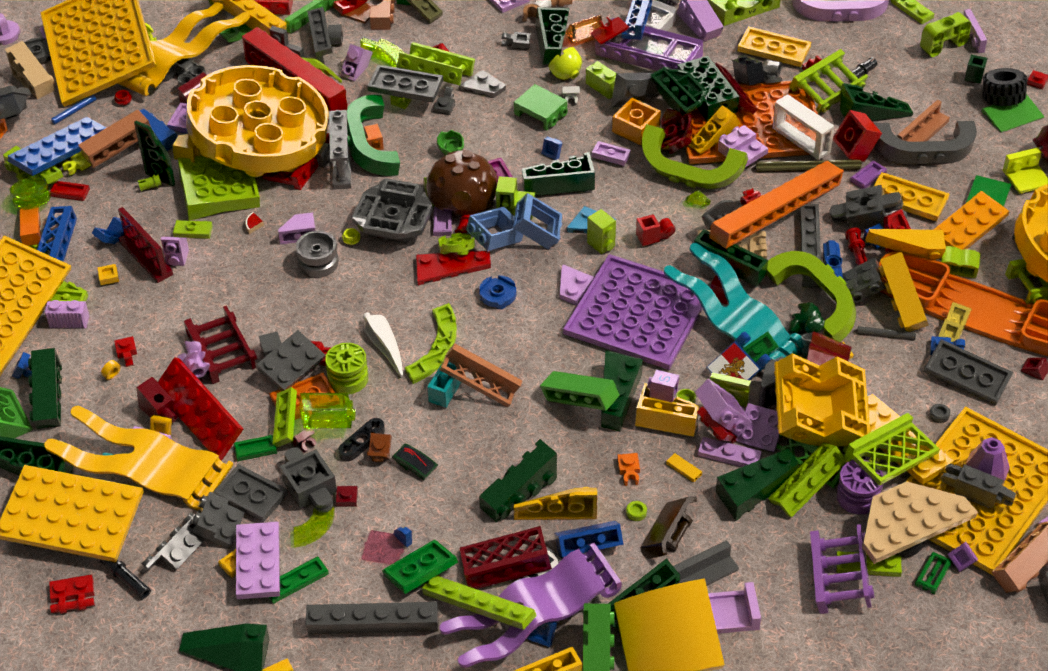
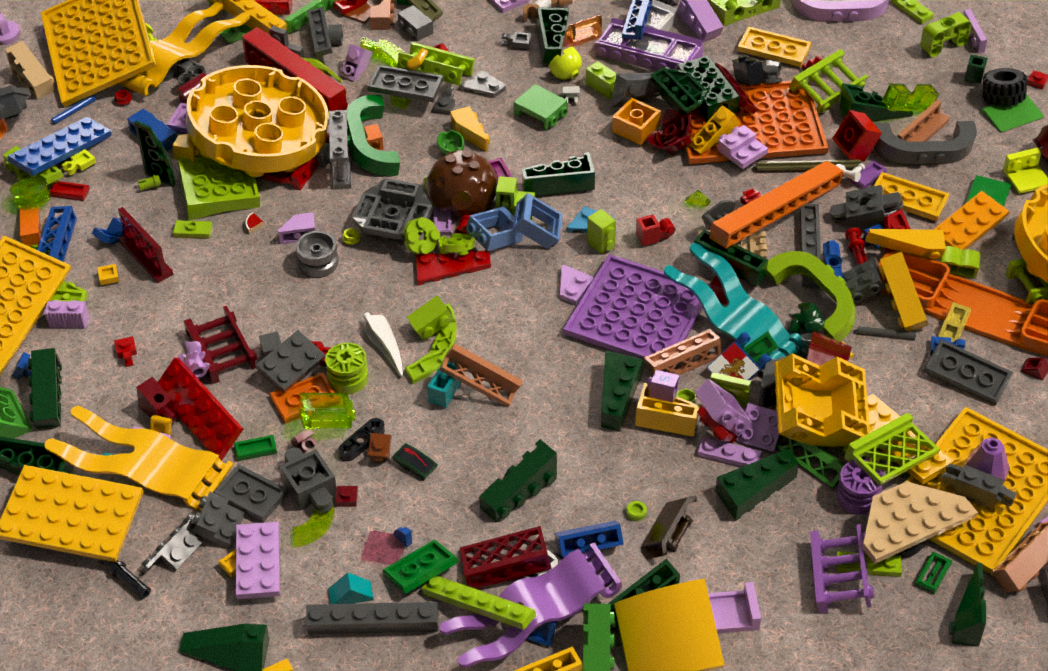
dark grey plate [24,38,51,63] -> none
red plate [49,574,95,614] -> none
nougat brick [78,109,151,168] -> none
yellow tile [101,360,120,380] -> none
lavender slope [161,237,189,266] -> none
green tile [269,556,329,604] -> none
lime plate [273,387,297,447] -> none
blue plate [480,275,517,309] -> none
yellow wedge [514,487,597,520] -> none
bright green brick [540,371,620,411] -> none
blue tile [541,136,562,160] -> none
red piece [590,17,629,45] -> none
lavender plate [592,141,631,166] -> none
orange plate [617,453,640,486] -> none
lime arch [642,124,748,189] -> none
yellow piece [666,453,702,482] -> none
dark grey panel [673,540,739,586] -> none
lime fence [768,442,847,518] -> none
white window [773,94,834,160] -> none
black pin [851,57,878,79] -> none
dark grey tile [929,404,950,423] -> none
medium lavender tile [947,542,978,572] -> none
none -> teal slope [328,572,374,604]
none -> dark grey brick [397,5,433,41]
none -> lime plate [403,217,440,254]
none -> yellow arm [407,48,428,71]
none -> lime brick [407,295,454,341]
none -> yellow slope [450,106,490,151]
none -> nougat fence [644,329,722,377]
none -> white piece [836,163,865,182]
none -> clear neon green arch [882,83,939,112]
none -> dark green wedge [949,562,986,647]

